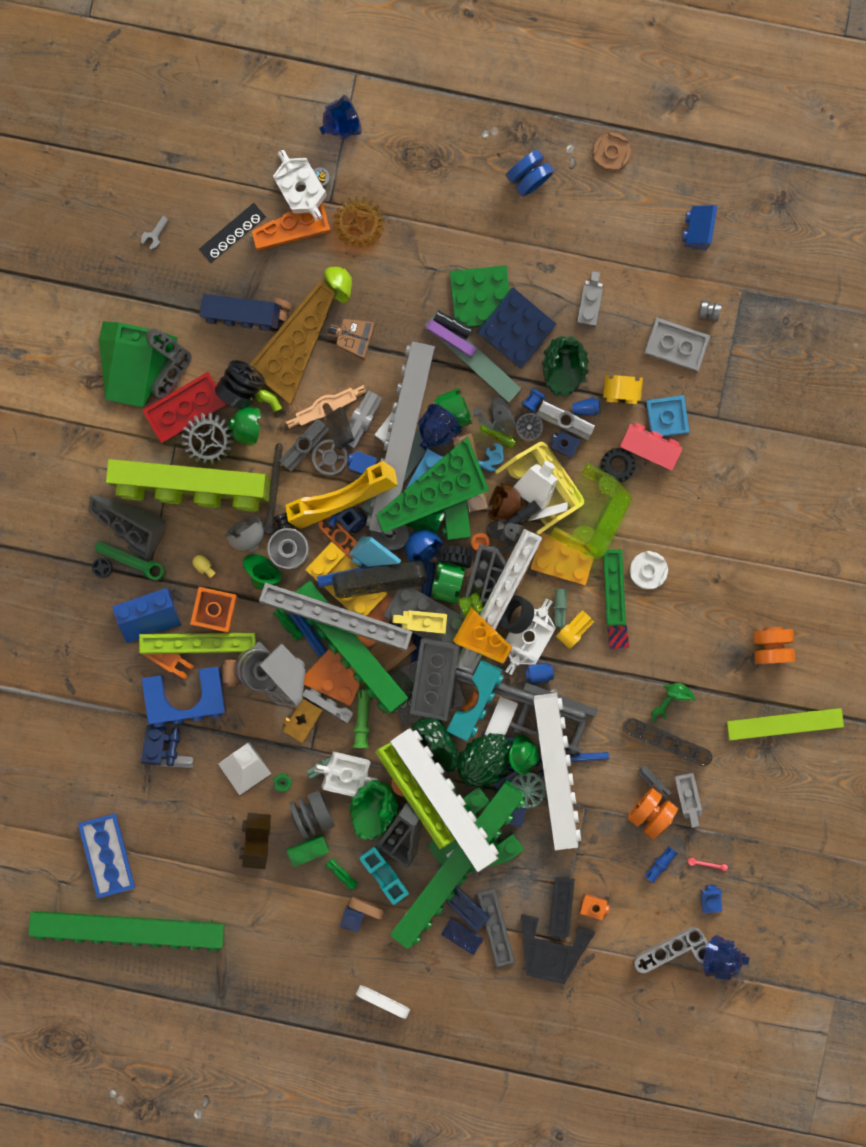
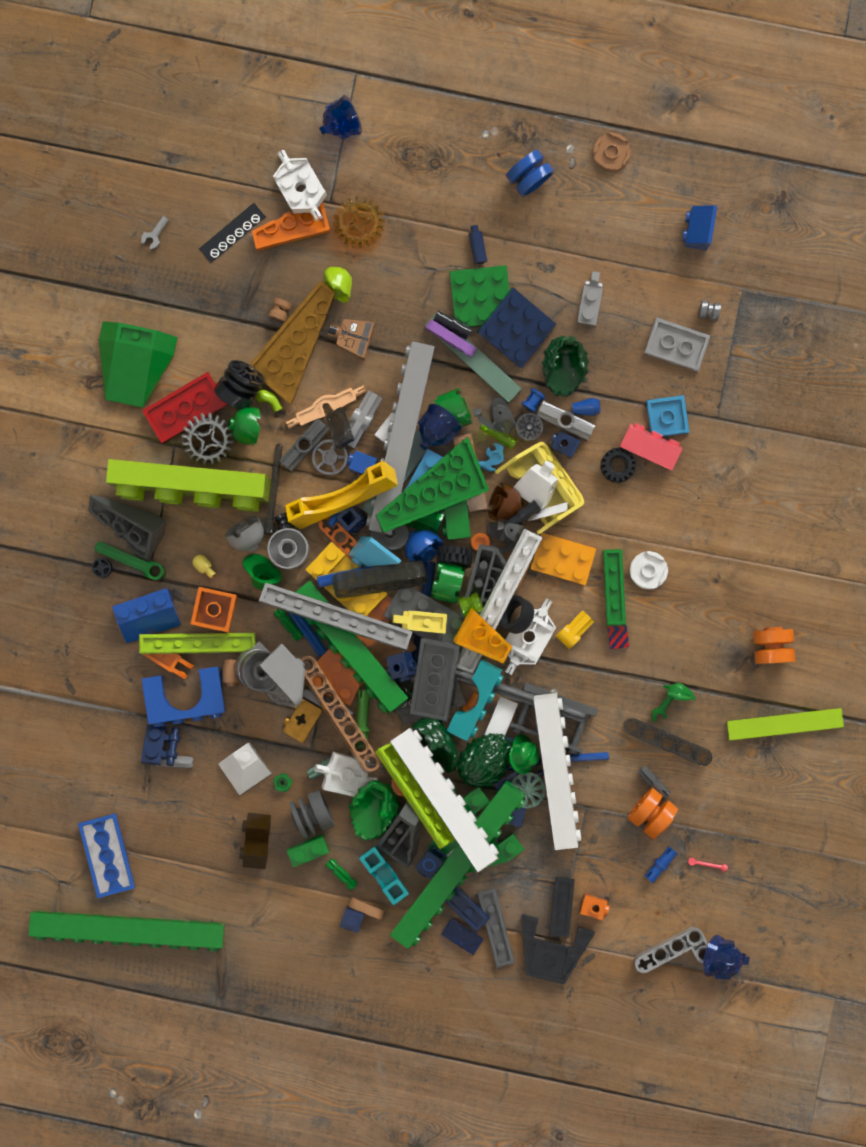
flat silver beam [145,328,192,398] -> none
dark blue brick [200,294,281,331] -> none
tile [313,167,330,187] -> none
white beam [356,985,410,1019] -> none
blue brick [525,663,554,684] -> none
clear neon green windscreen [549,463,632,559] -> none
sand green axle [553,589,568,628] -> none
yellow brick [603,374,643,404] -> none
light grey hinge [674,772,702,827] -> none
blue bracket [700,885,722,913] -> none
none -> medium nougat beam [301,656,380,773]
none -> dark blue brick [386,652,417,682]
none -> dark blue brick [415,845,447,879]
none -> dark blue cylinder [469,225,488,265]

